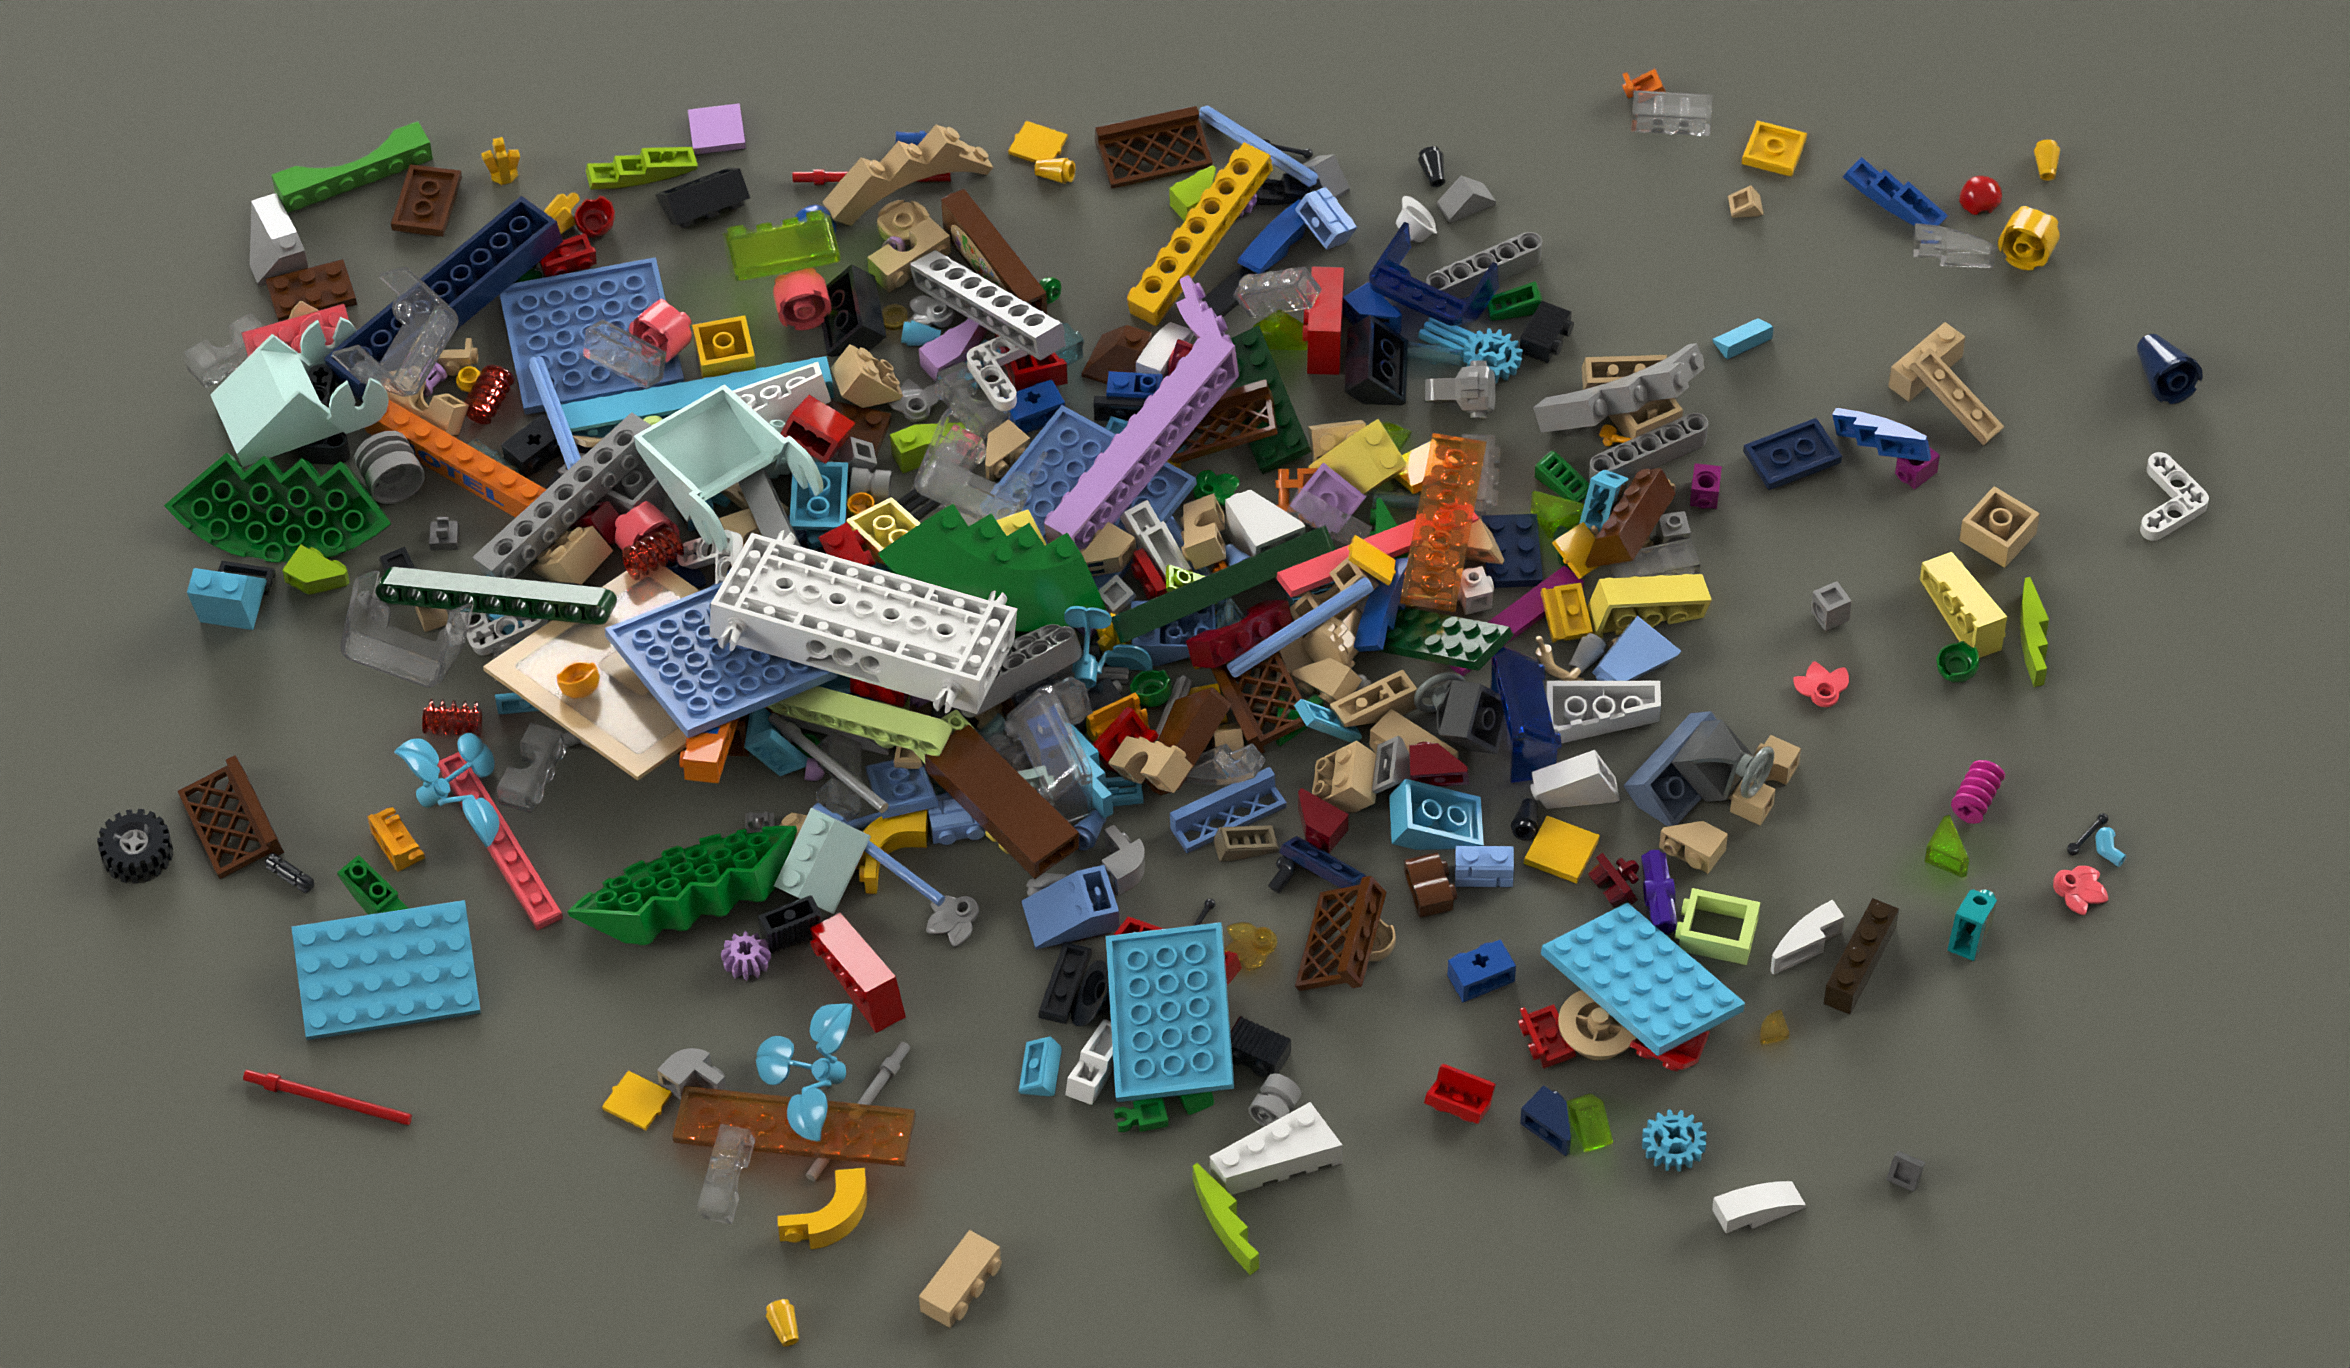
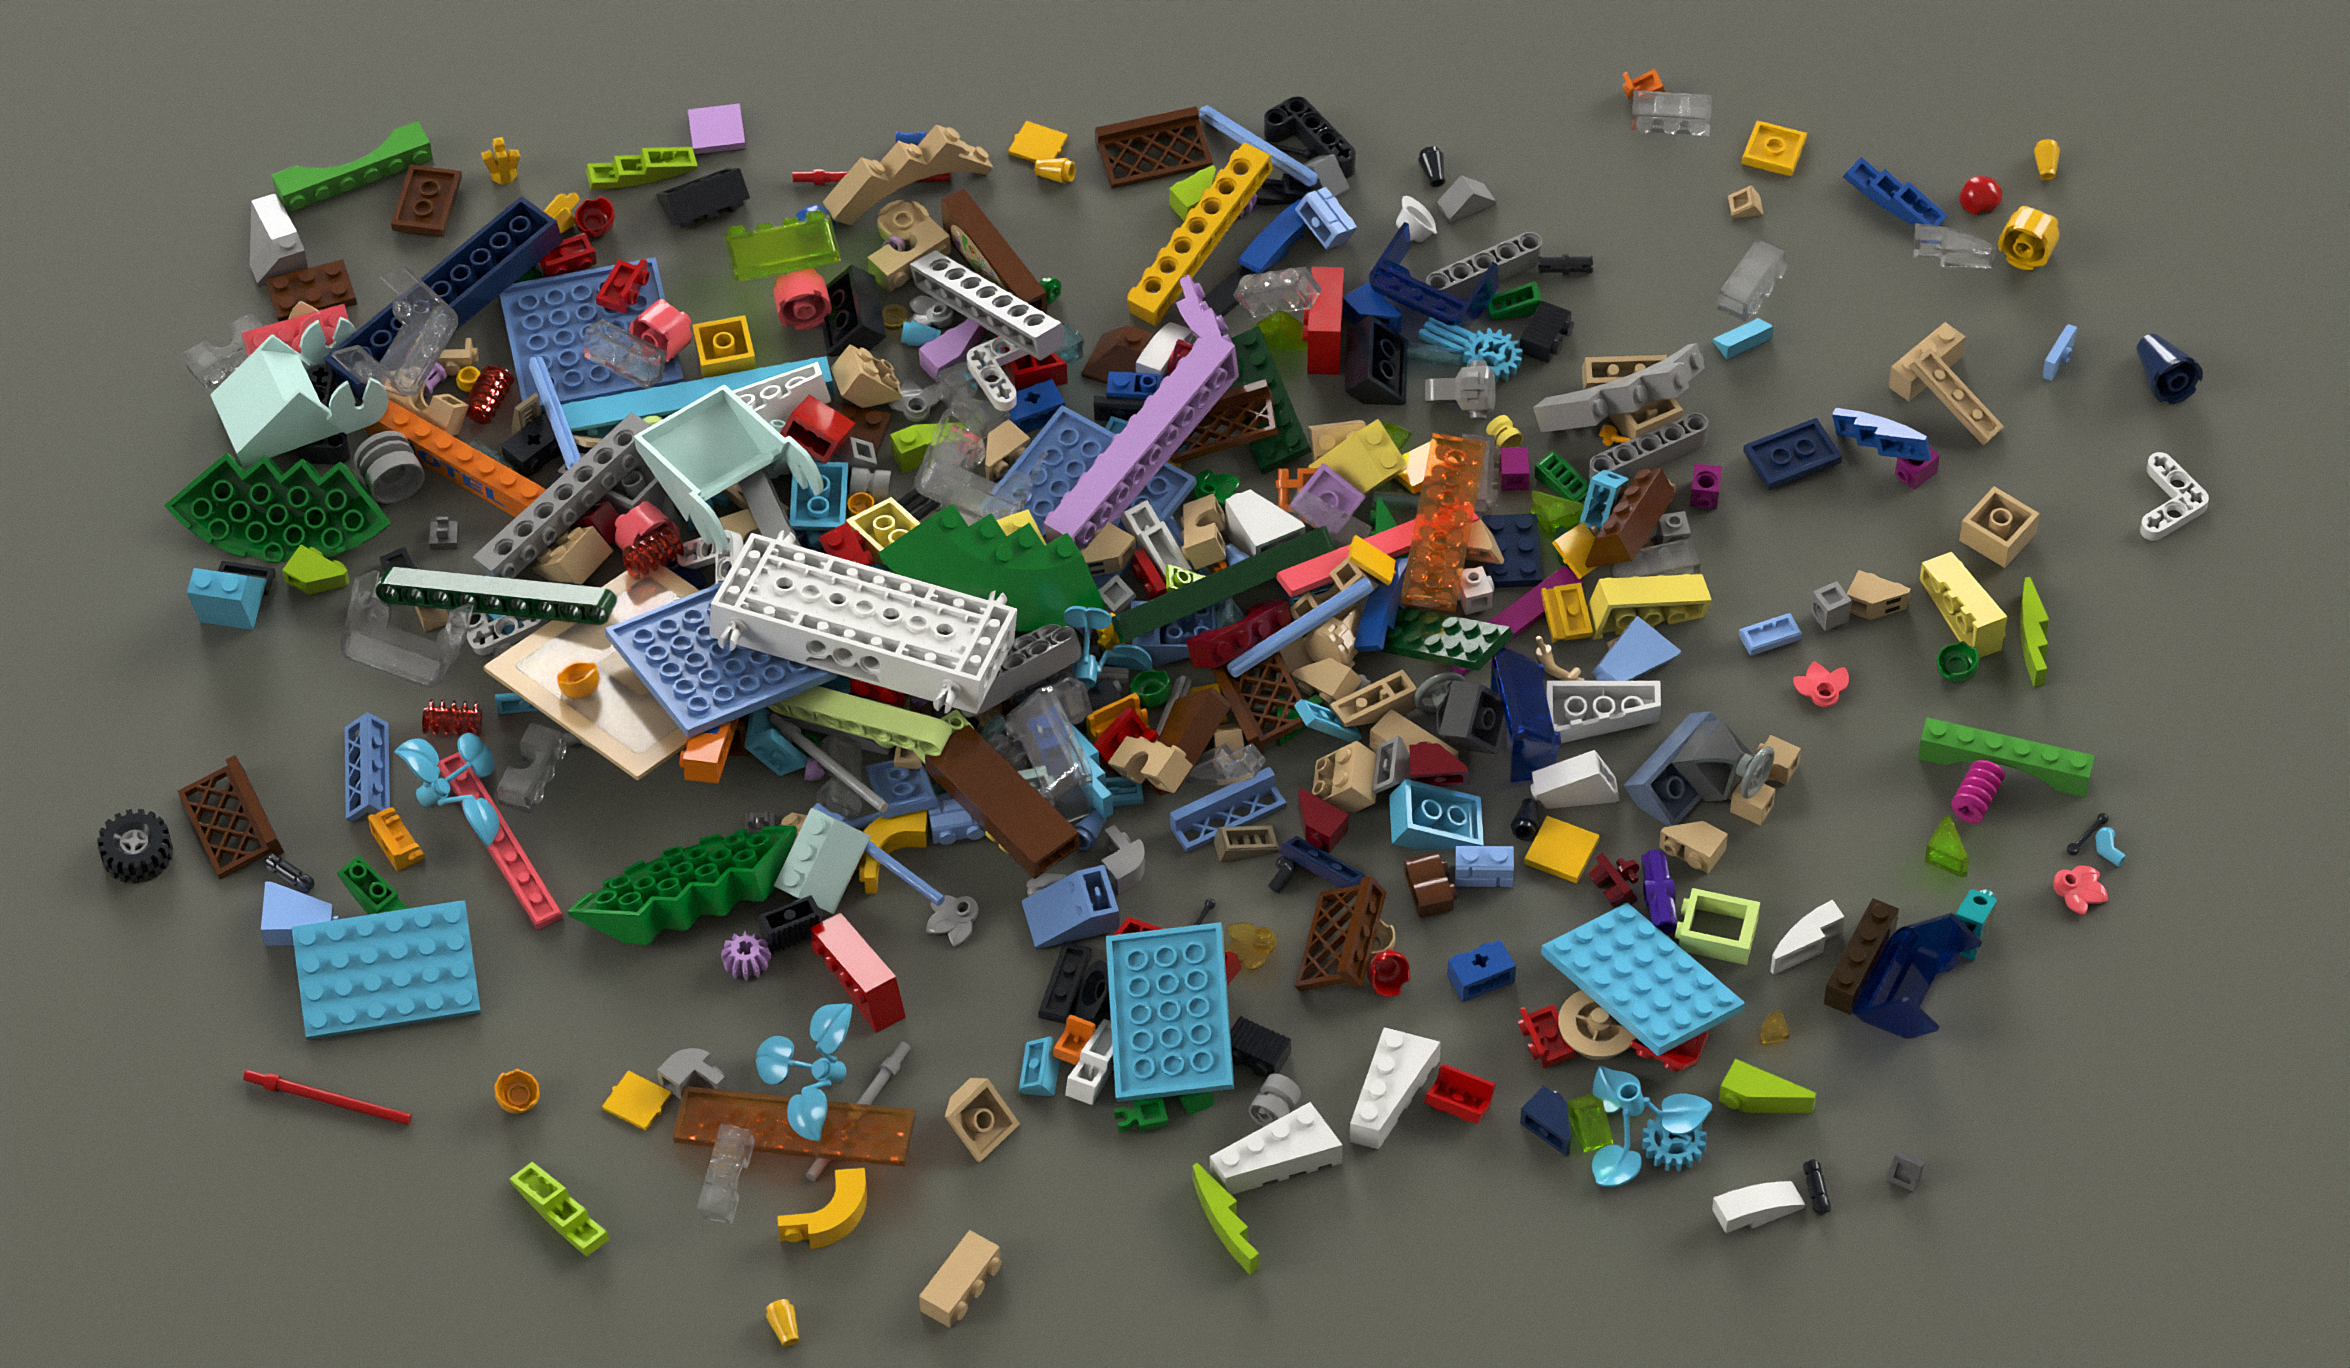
light grey cone [1568,633,1606,675] -> none
none -> light blue slope [261,882,340,946]
none -> medium blue fence [345,712,390,822]
none -> light orange hair [494,1069,540,1114]
none -> lime slope [509,1162,610,1257]
none -> dark tan slope [511,393,542,435]
none -> red bracket [596,258,650,314]
none -> tan slope [945,1078,1020,1162]
none -> orange bracket [1052,1015,1096,1065]
none -> black beam [1264,96,1356,179]
none -> white wedge [1350,1027,1440,1149]
none -> red hair [1367,950,1410,998]
none -> light yellow wheel [1486,415,1523,449]
none -> magenta brick [1500,447,1529,491]
none -> black pin [1538,254,1593,275]
none -> medium azure plant [1592,1066,1712,1187]
none -> clear brick [1718,239,1787,322]
none -> lime slope [1719,1059,1816,1113]
none -> light blue plate [1739,613,1802,656]
none -> black axle [1803,1159,1831,1215]
none -> tan slope [1847,570,1911,620]
none -> clear blue windscreen [1853,913,1983,1039]
none -> bright green arch [1918,717,2095,797]
none -> light blue plate [2043,324,2077,381]

